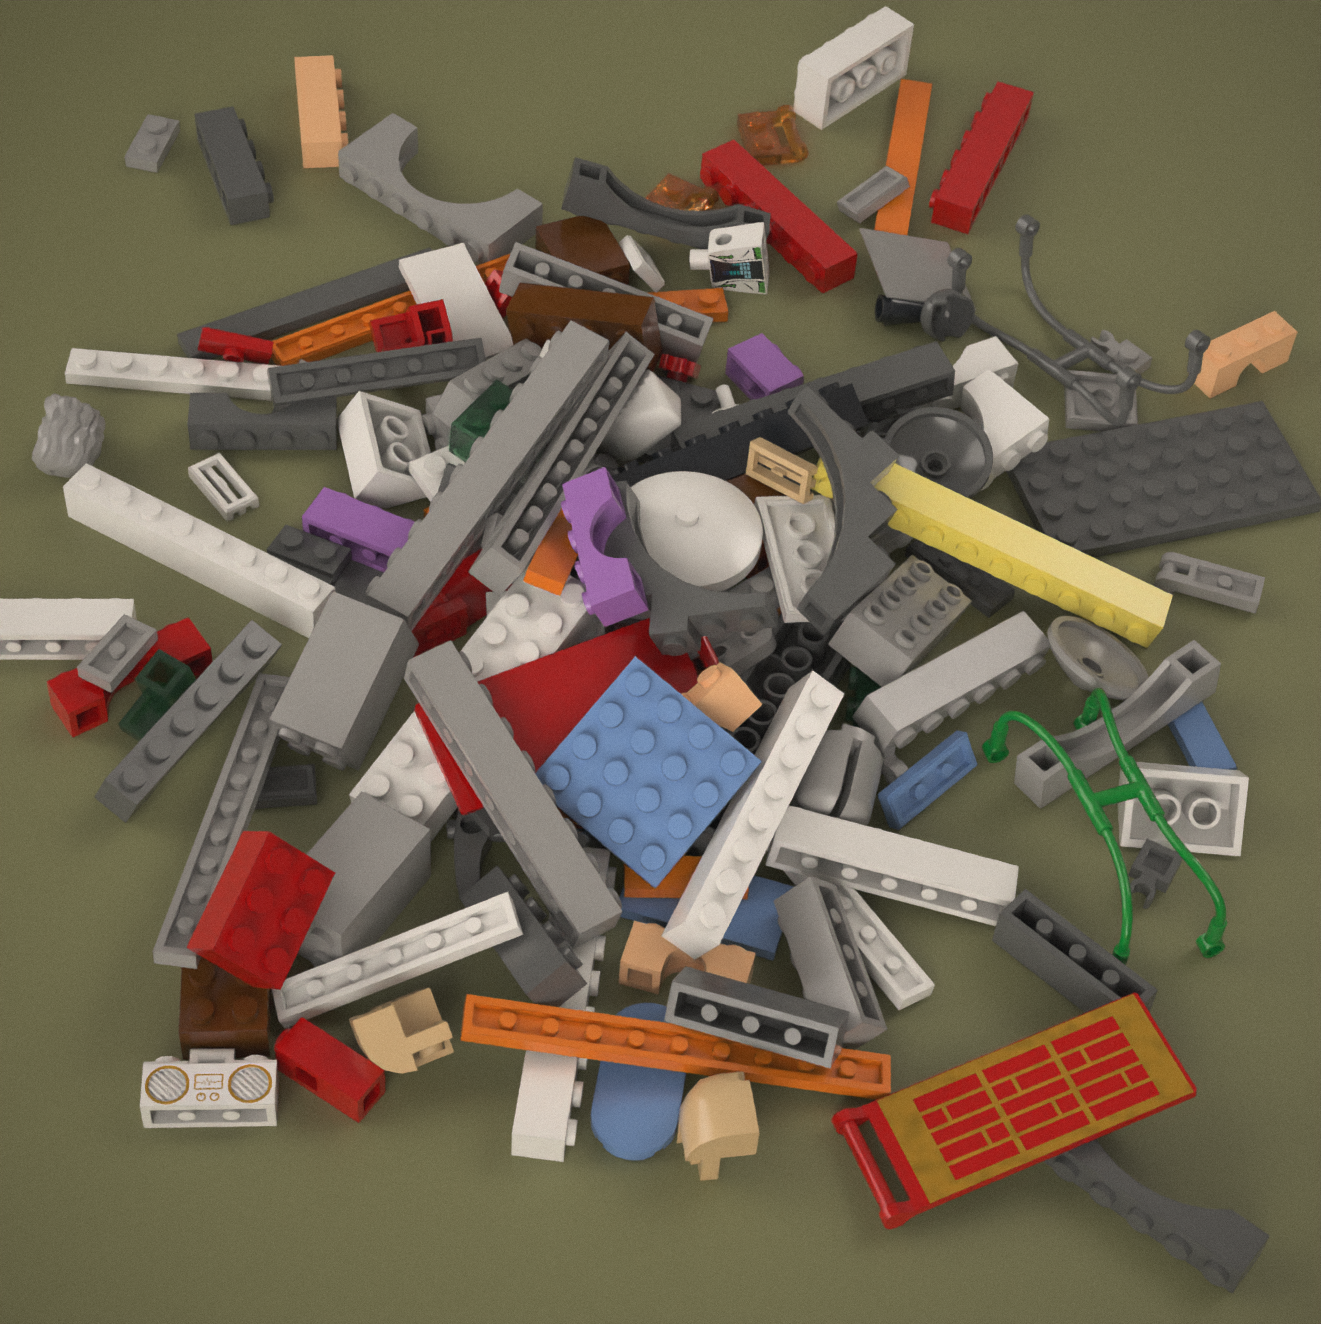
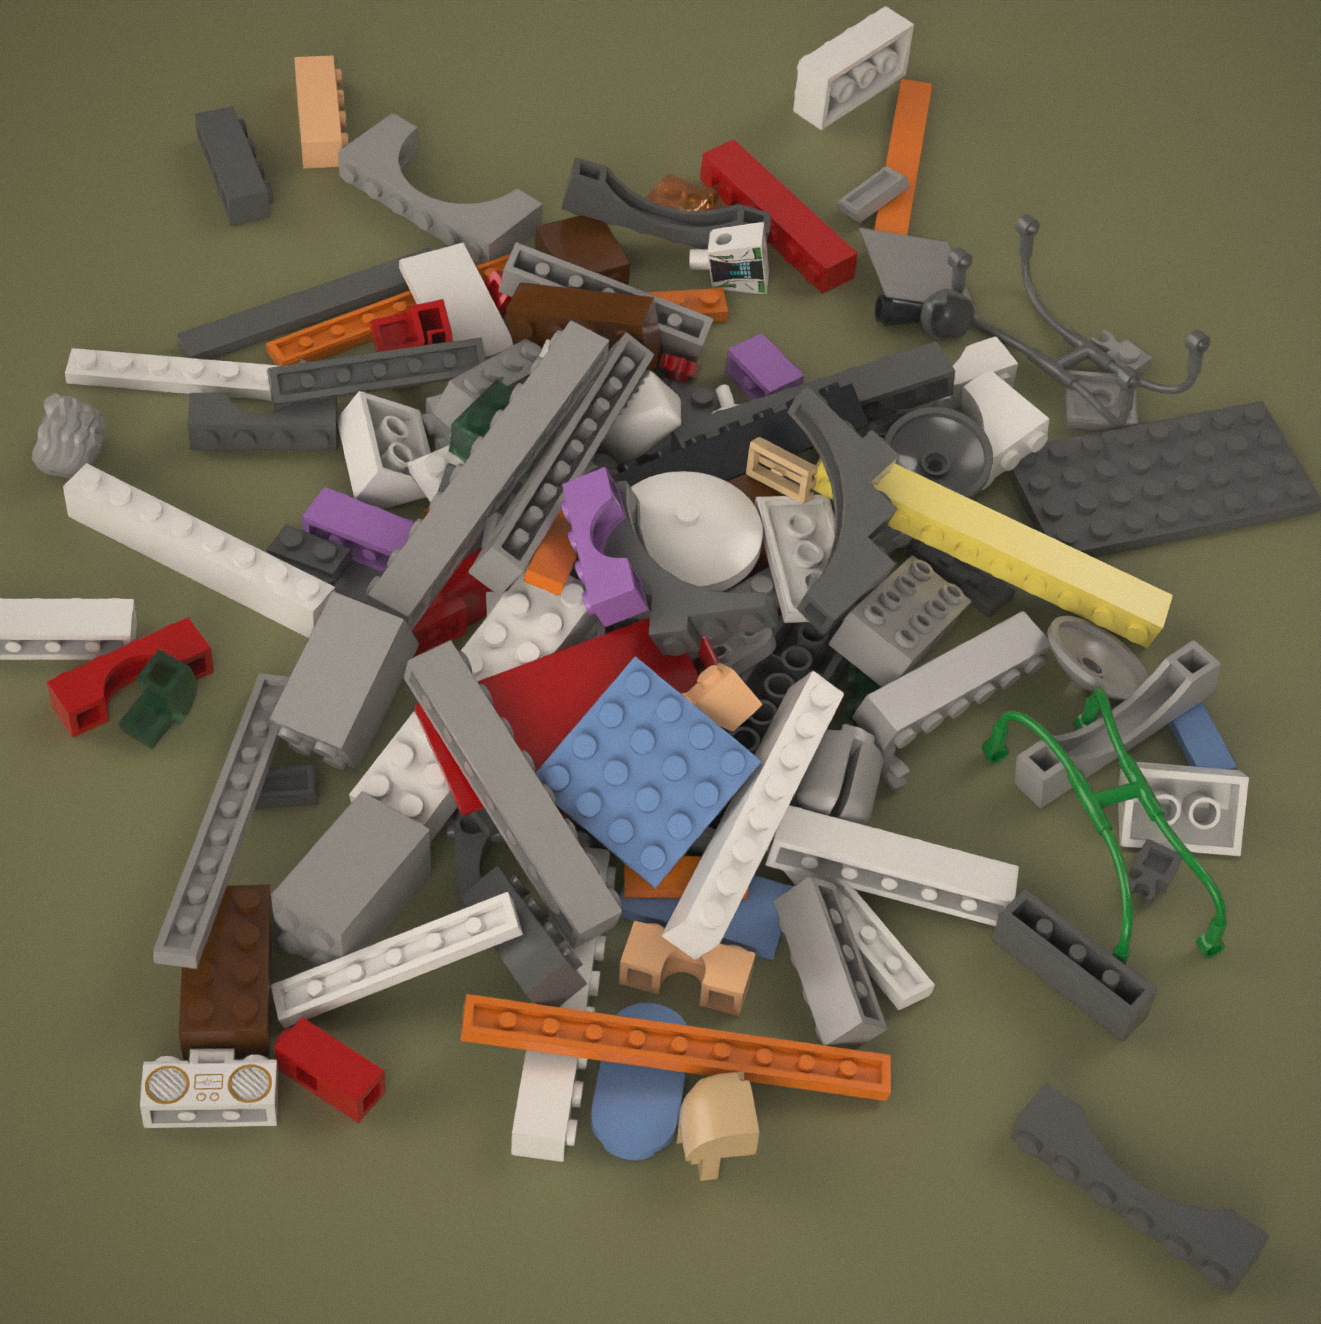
light grey plate [77,614,158,693] -> none
dark grey arch [94,620,282,823] -> none
light grey plate [125,114,180,173] -> none
red brick [186,831,335,990] -> none
white tile [188,453,259,522] -> none
red plate [198,327,274,365] -> none
tan brick [349,986,454,1074] -> none
white tile [619,235,665,292] -> none
dark grey brick [664,966,850,1068] -> none
clear orange plate [737,105,809,166] -> none
flag [831,993,1197,1229] -> none
medium blue tile [877,730,978,830] -> none
red brick [929,81,1034,234] -> none
light grey plate [1154,552,1265,614] -> none
light nougat arch [1194,311,1297,398] -> none

